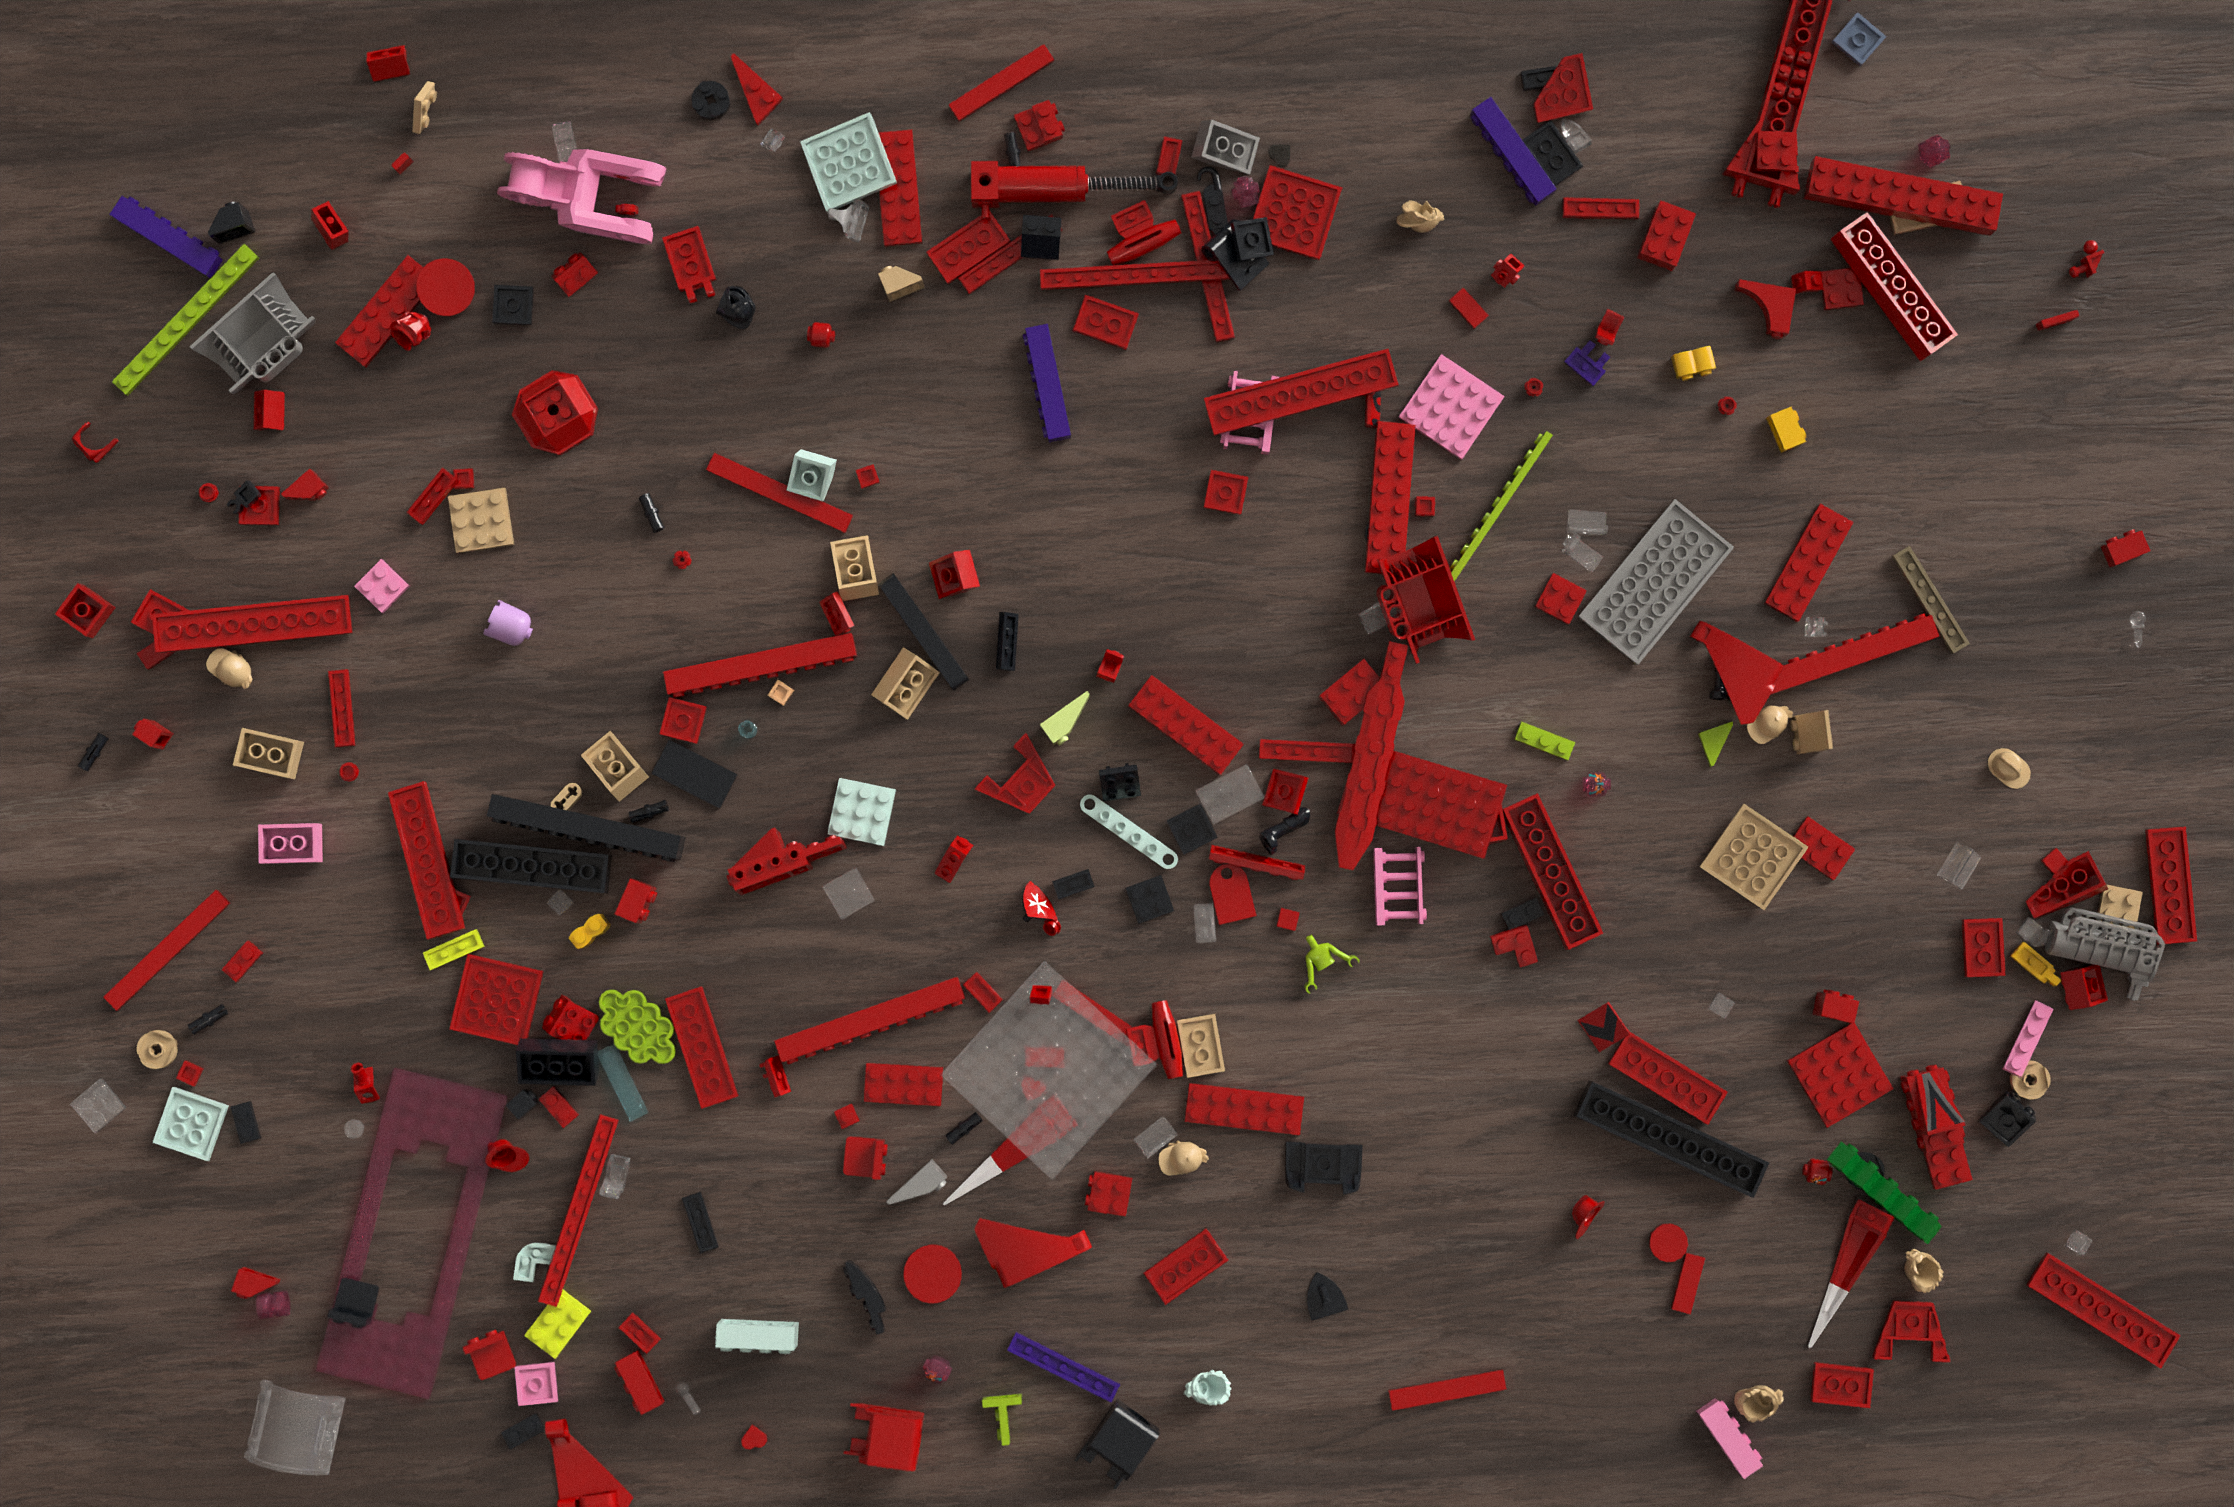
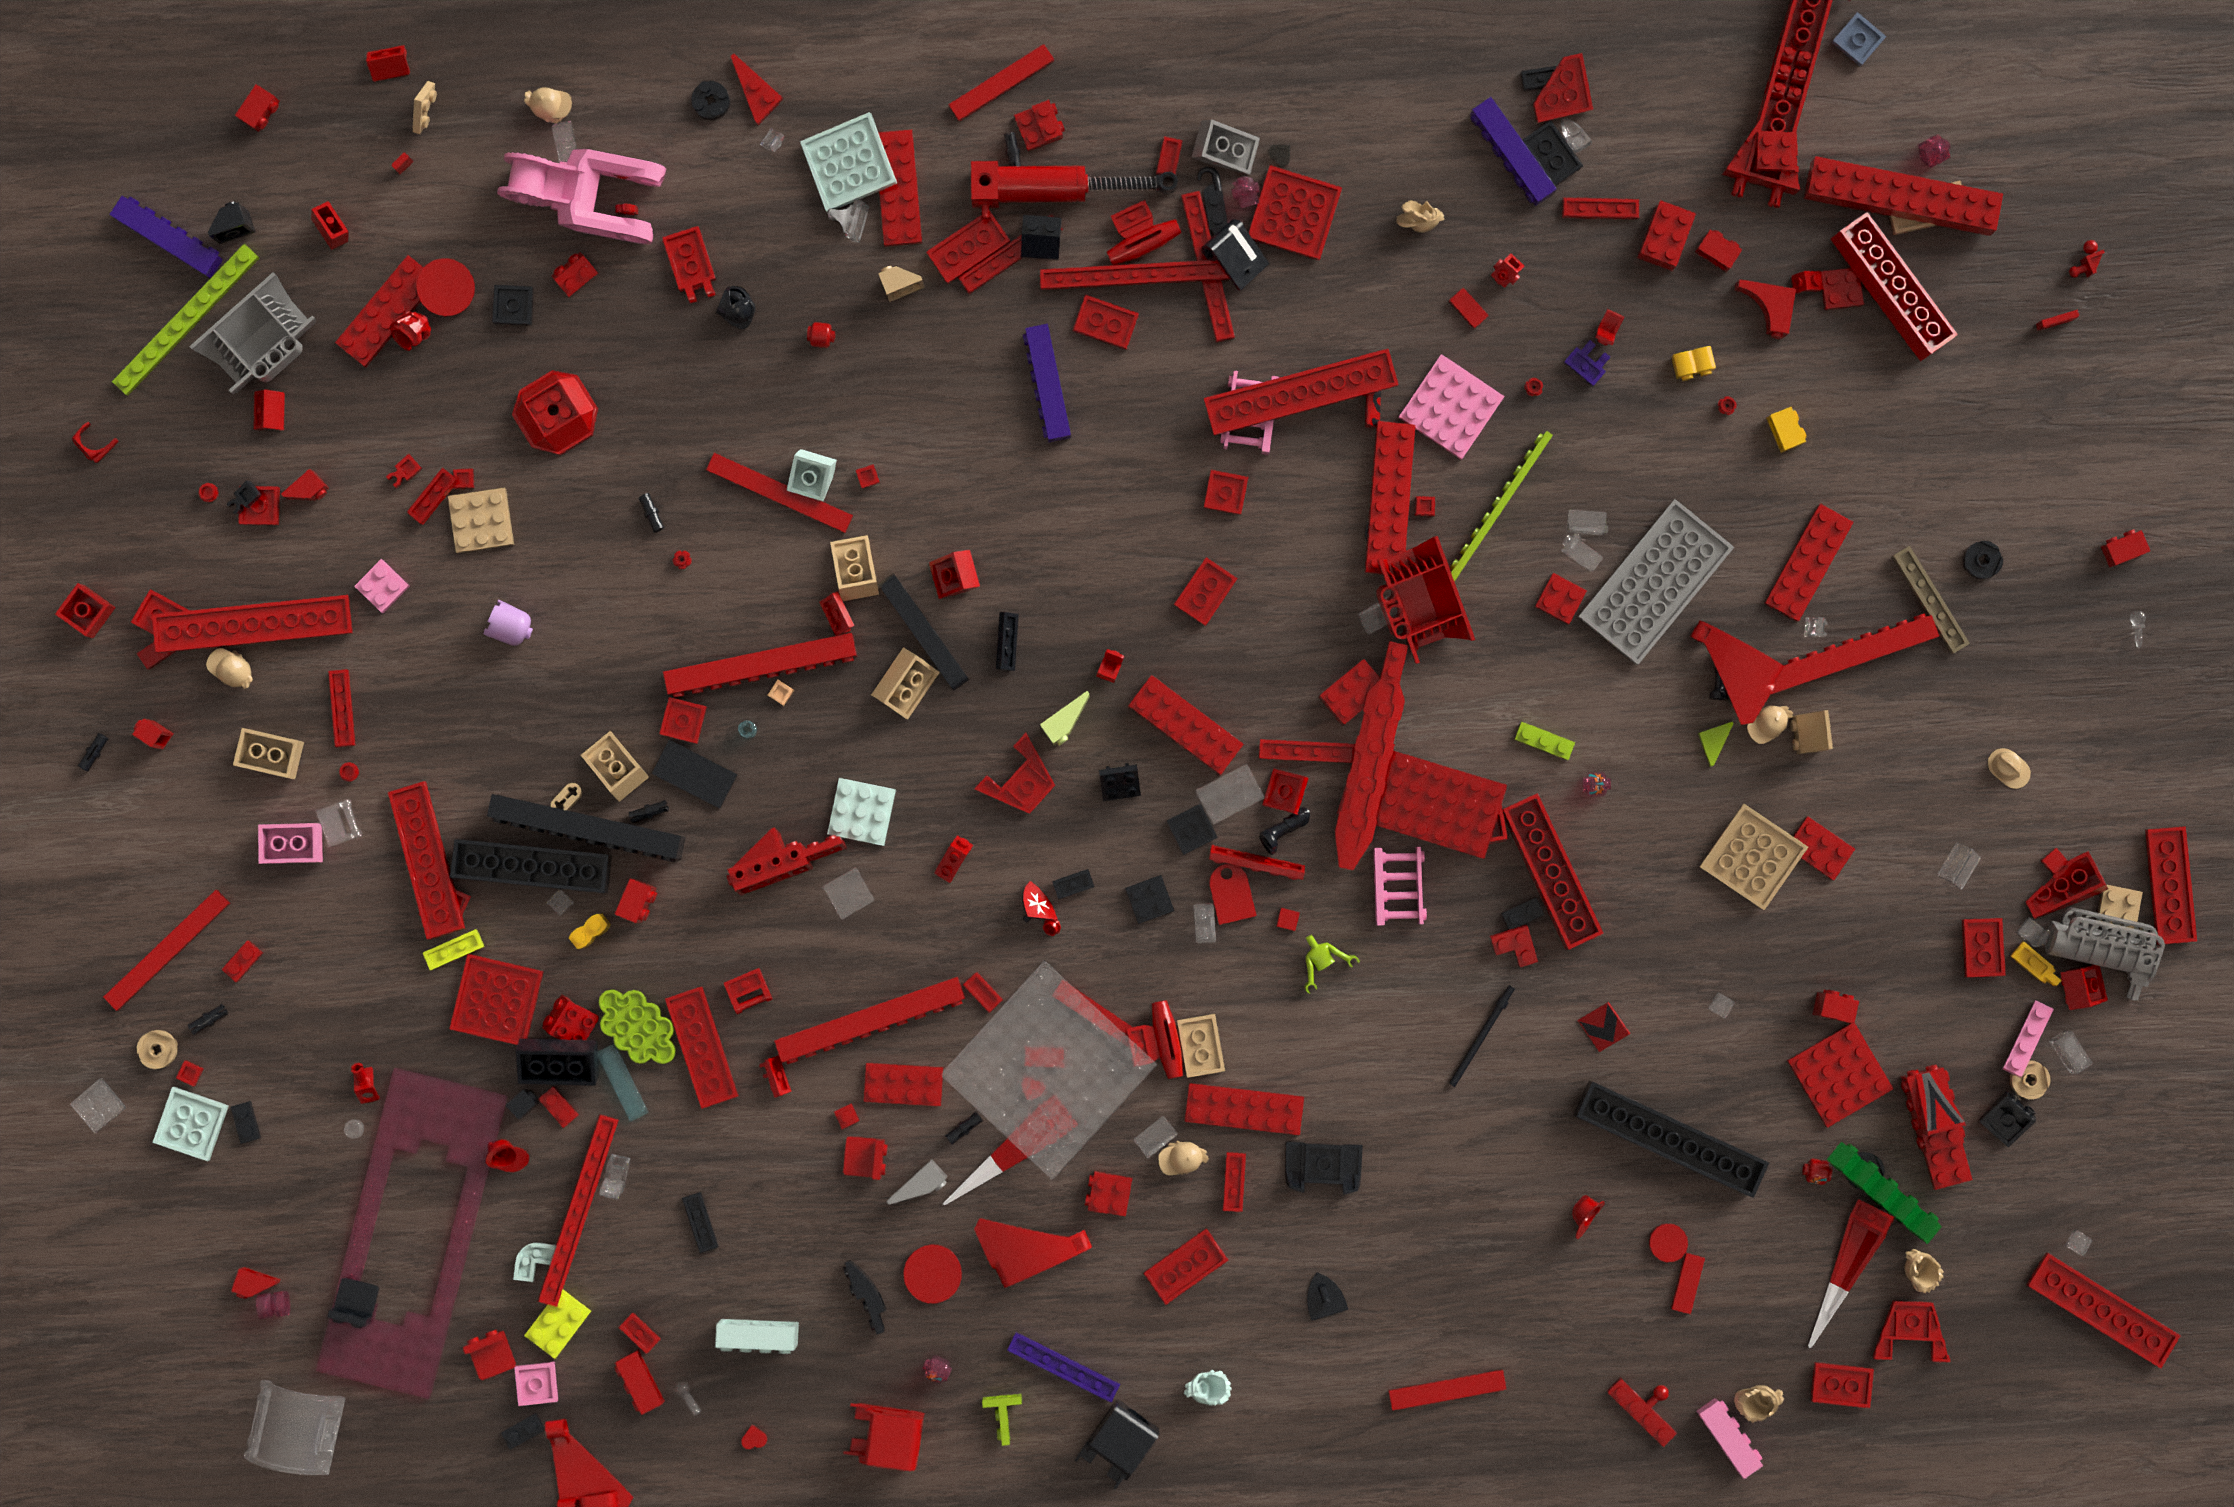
red plate [1030,985,1052,1004] -> none
light aqua plate [1080,795,1178,869] -> none
black plate [1230,217,1274,261] -> none
red plate [1608,1031,1728,1125] -> none
none -> red brick [235,84,280,132]
none -> clear plate [316,799,363,847]
none -> red plate [386,454,423,488]
none -> tan hair [524,88,572,124]
none -> red plate [723,968,773,1015]
none -> red plate [1174,557,1238,627]
none -> red plate [1223,1152,1246,1212]
none -> black bar [1449,985,1515,1087]
none -> red plate [1607,1377,1677,1447]
none -> red brick [1695,229,1742,273]
none -> black plate [1963,541,2003,579]
none -> clear brick [2049,1030,2093,1074]

